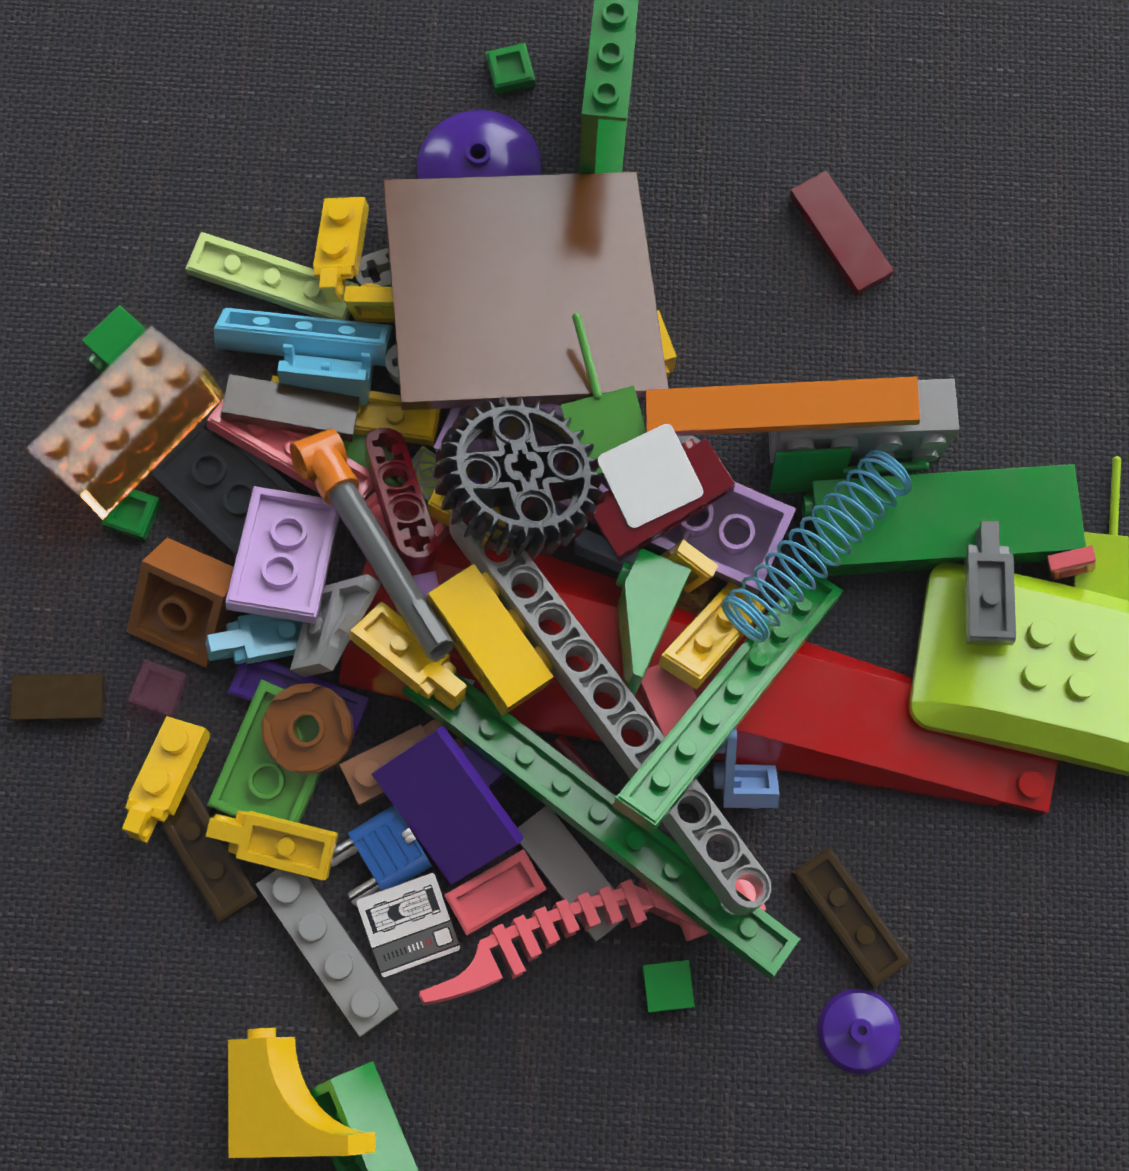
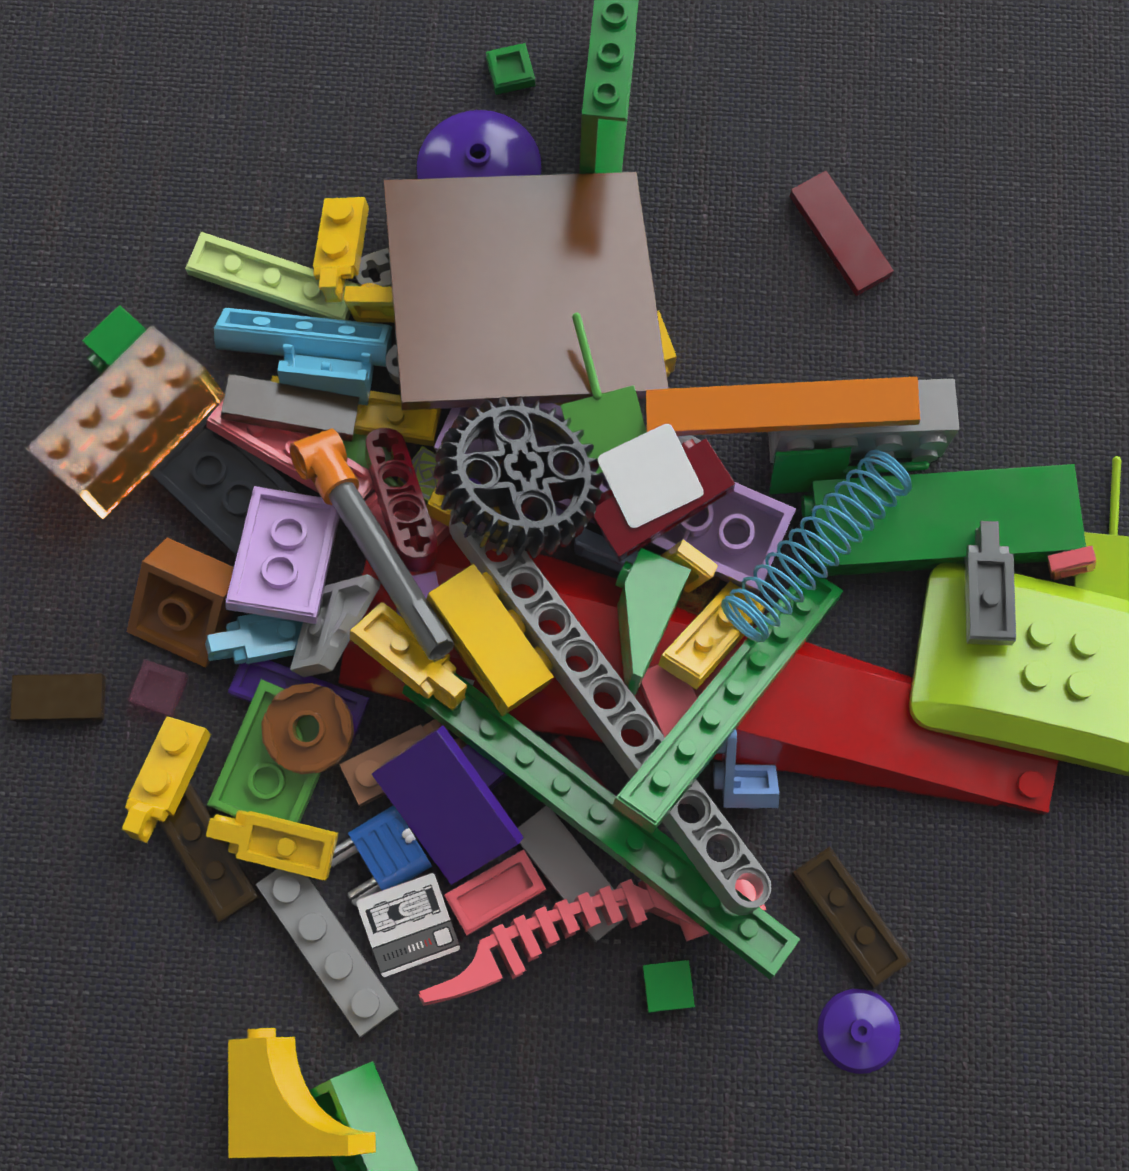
green tile [102,484,161,541] -> none

